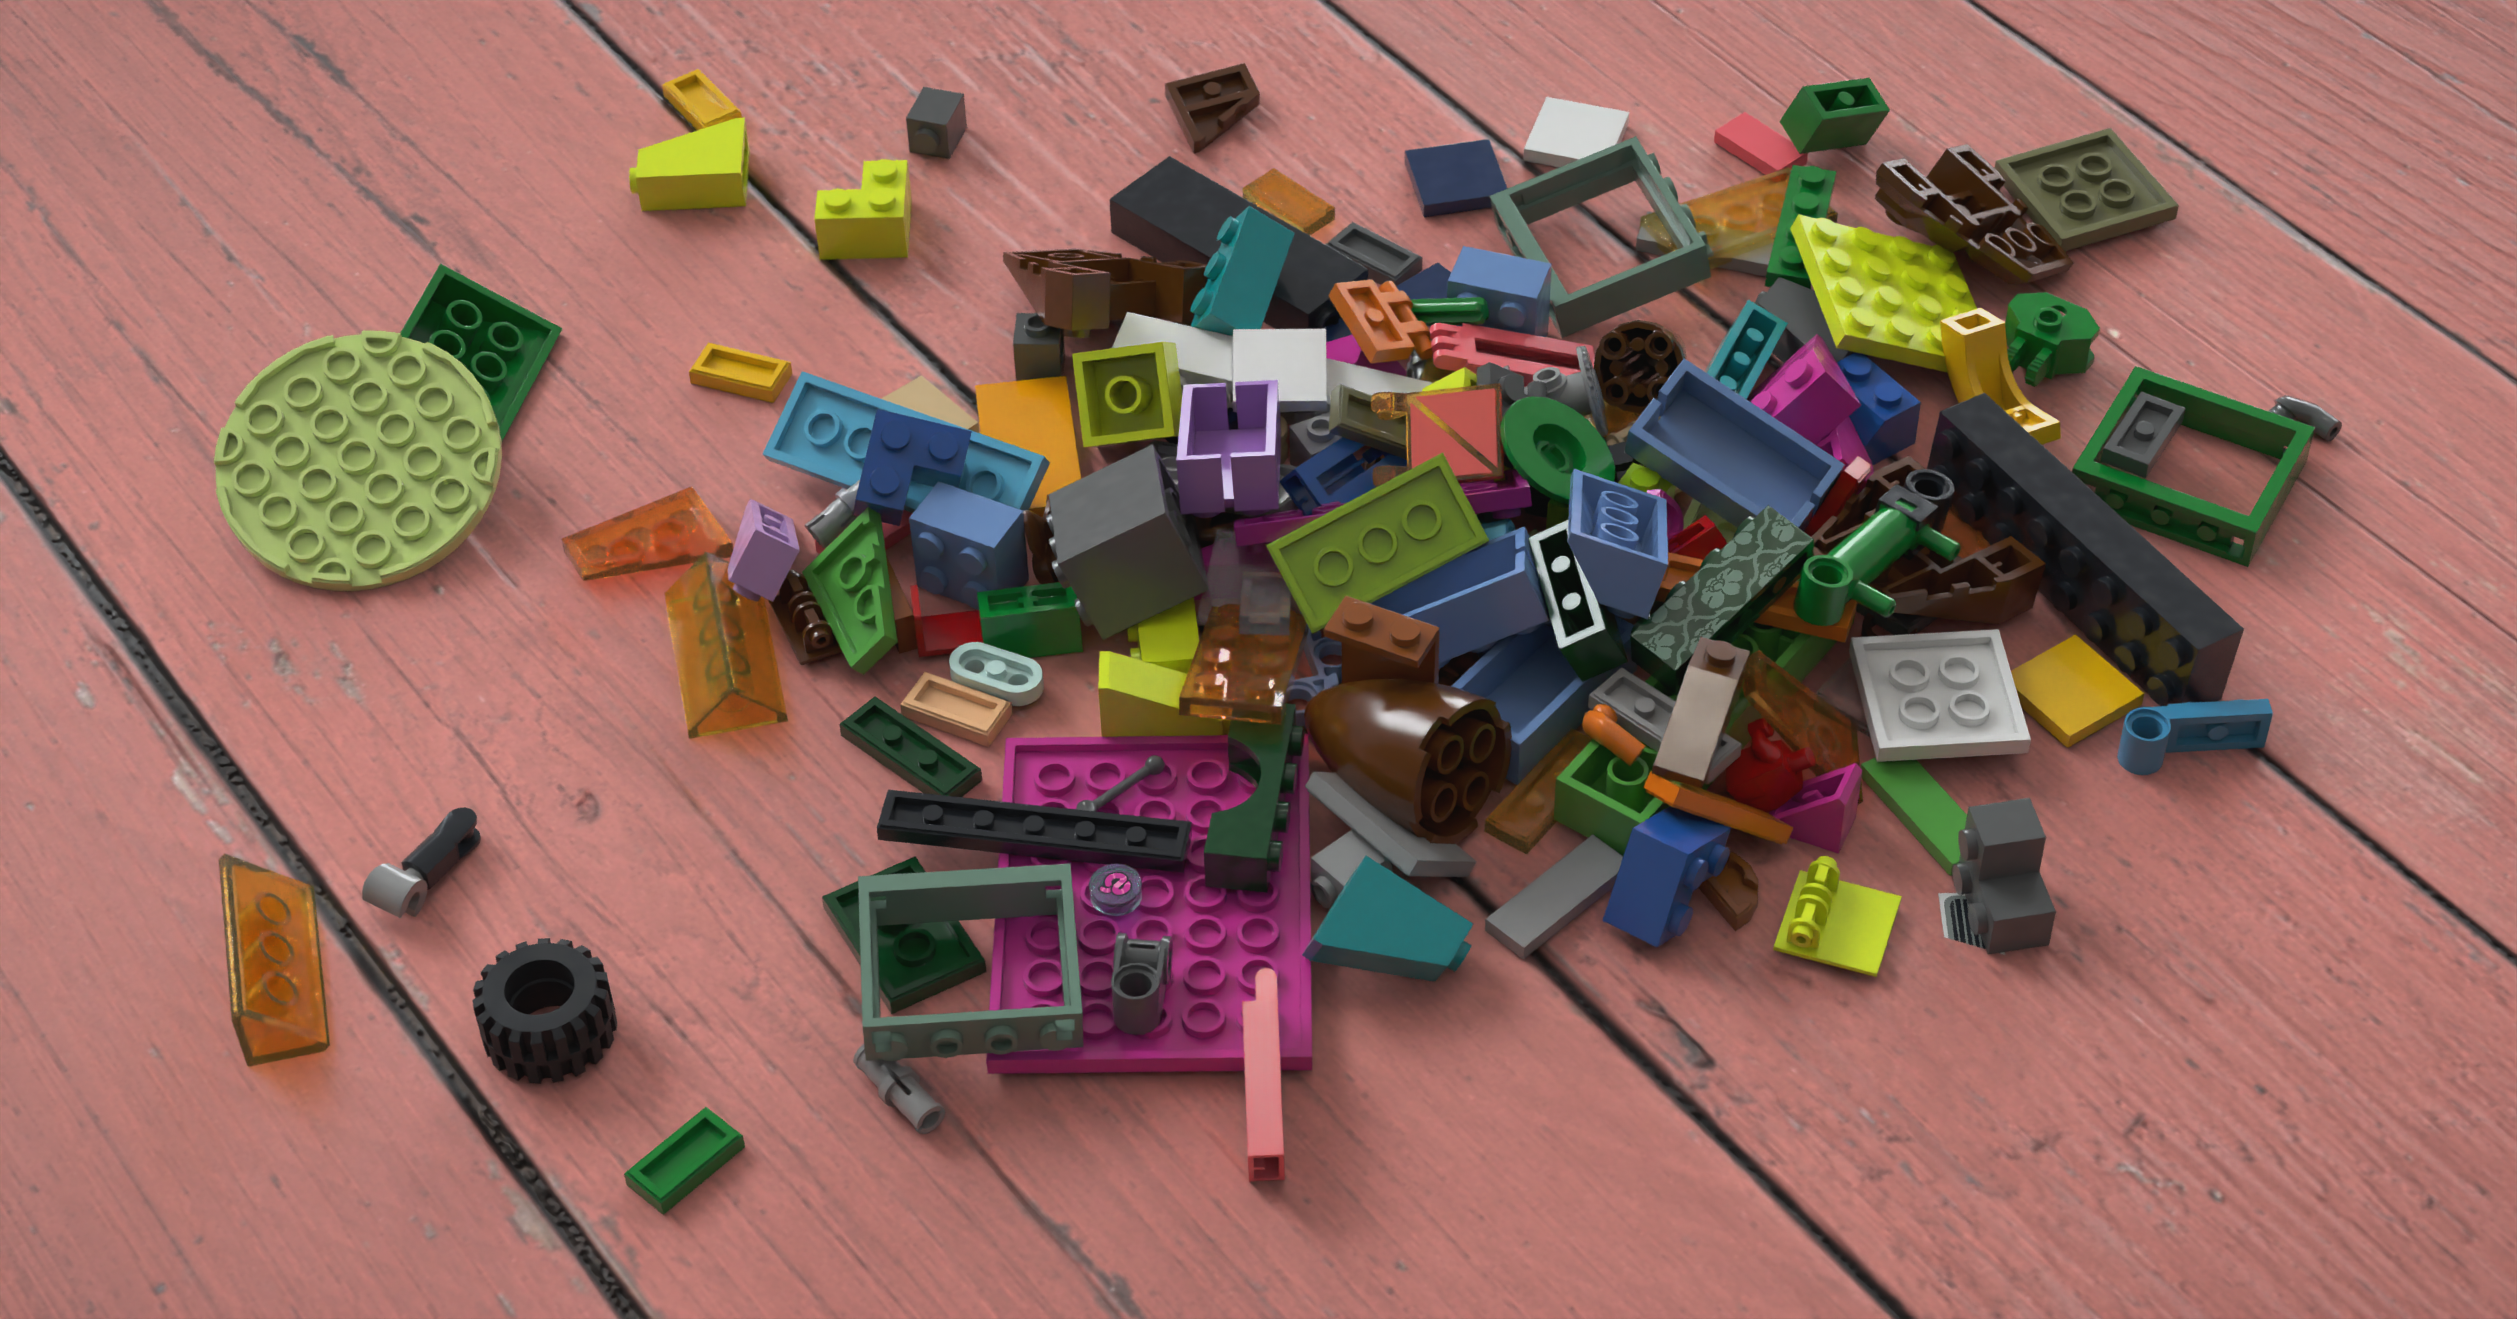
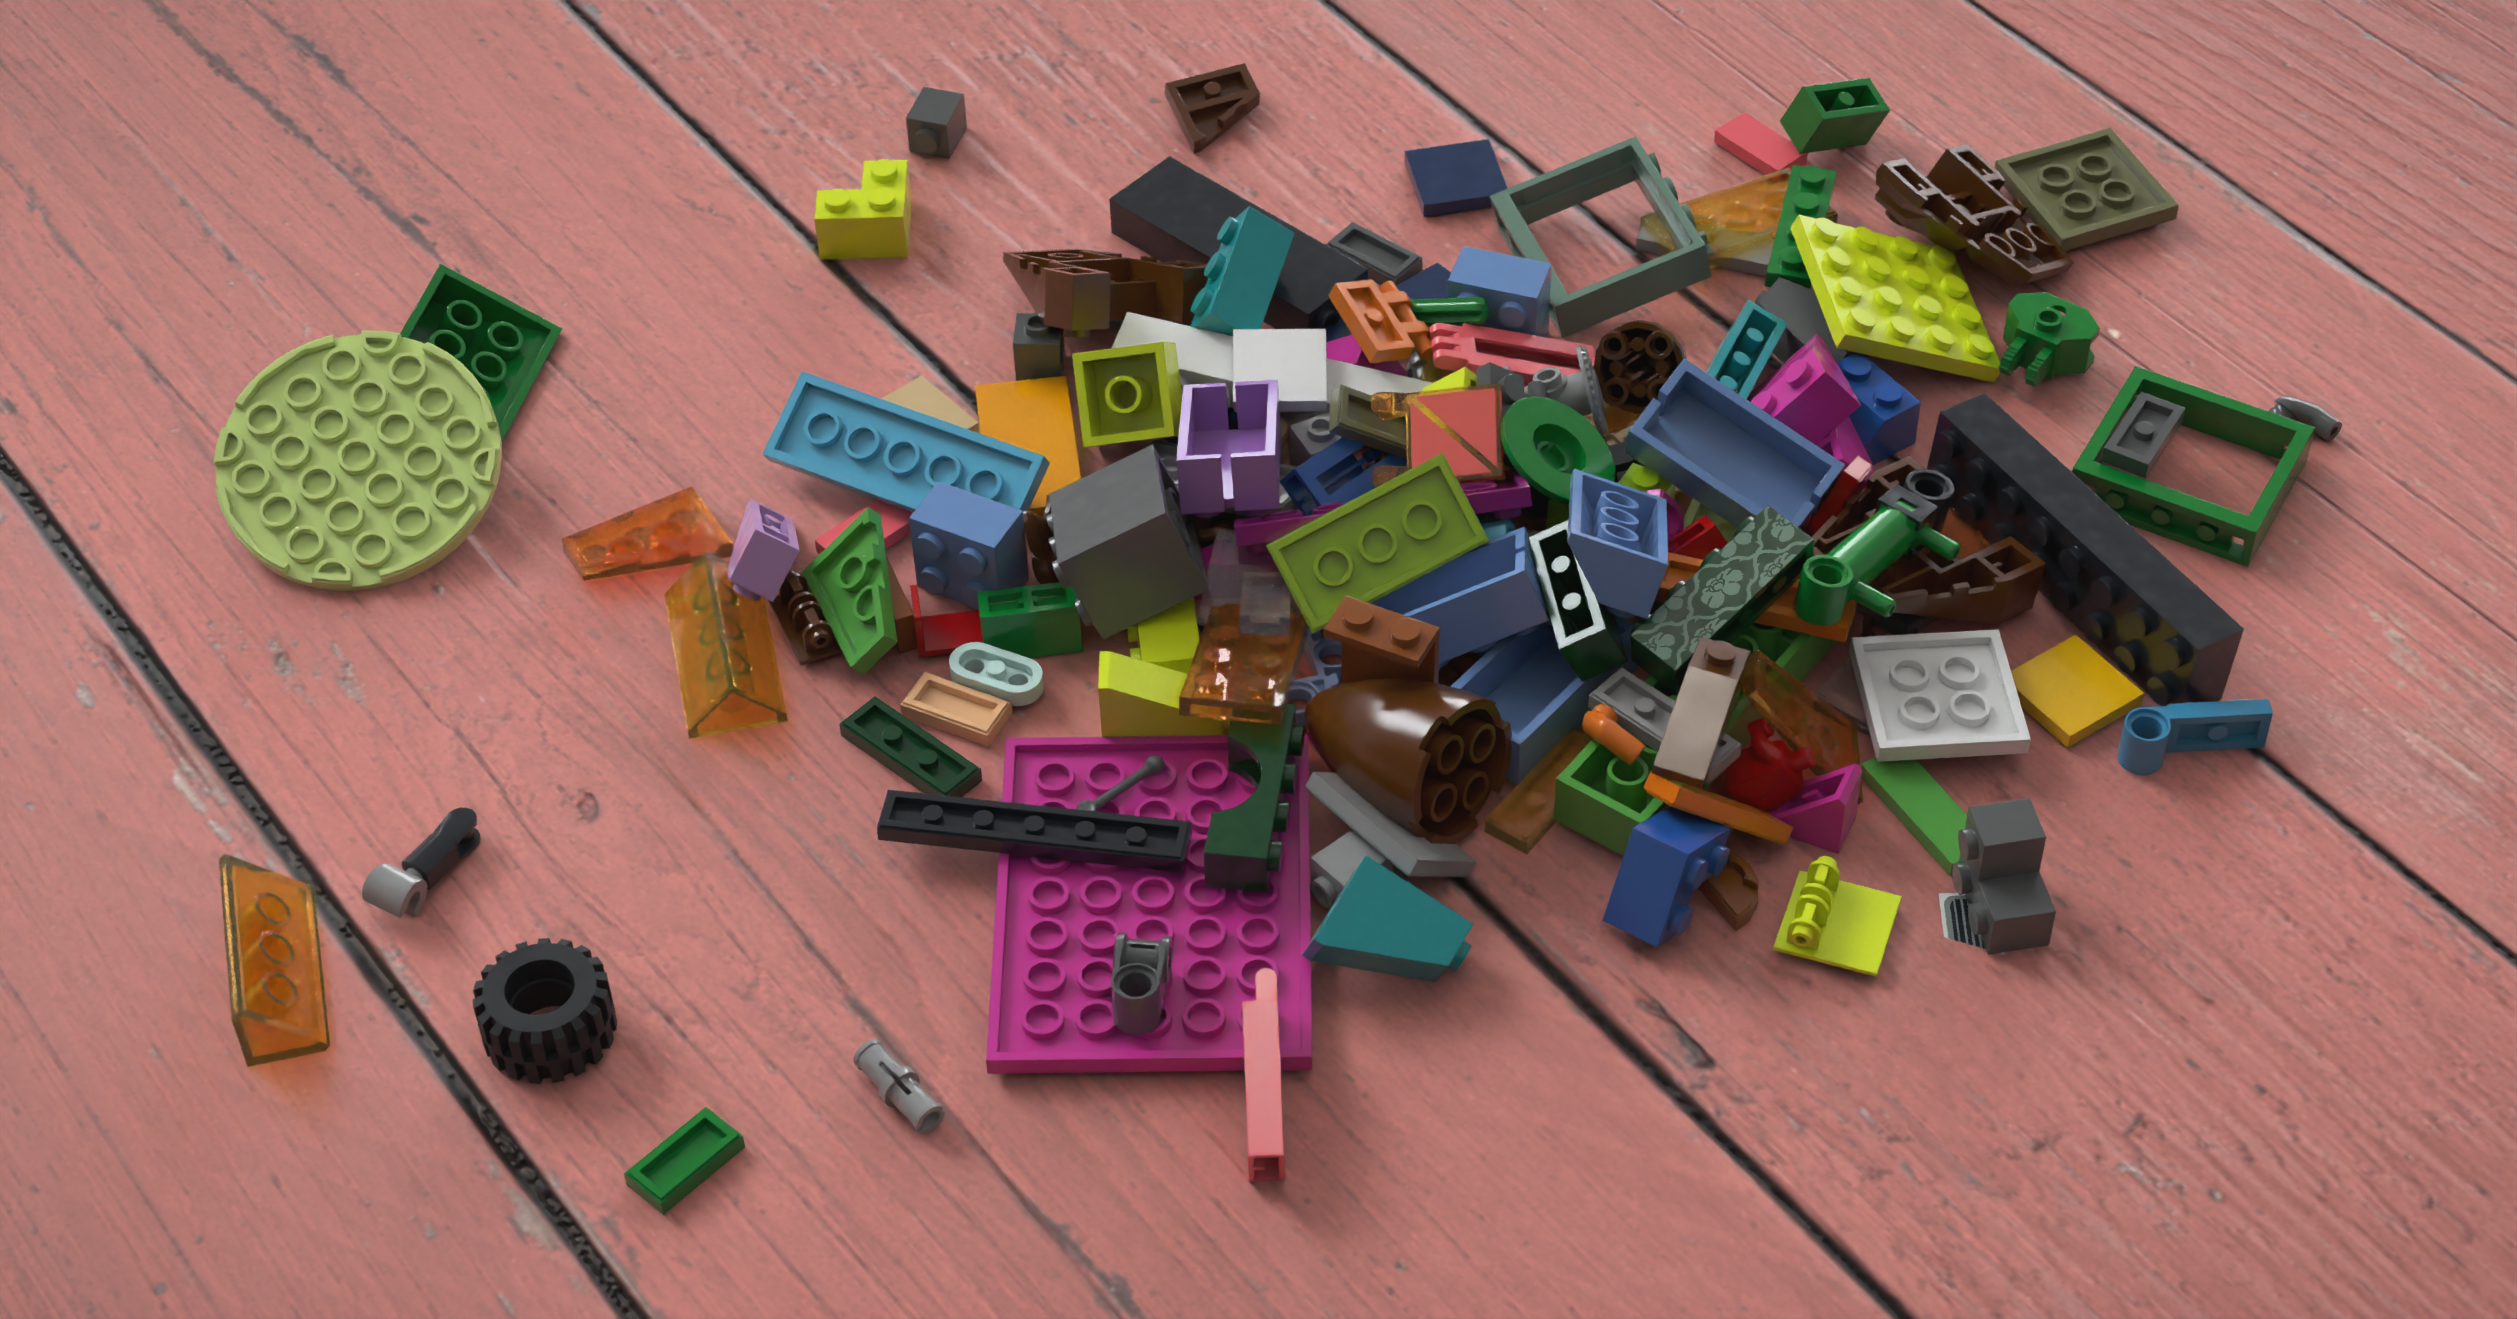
neon yellow slope [629,118,750,211] -> none
yellow tile [662,69,742,130] -> none
yellow tile [689,343,793,403] -> none
light grey pin [805,480,860,548] -> none
dark green tile [822,856,986,1014] -> none
blue brick [853,409,972,526] -> none
sand green window [858,863,1083,1061] -> none
clear light blue tile [1089,864,1142,916] -> none
clear yellow tile [1243,168,1335,235] -> none
light grey tile [1485,835,1623,959] -> none
white tile [1523,97,1629,168] -> none
yellow arch [1940,308,2061,445] -> none

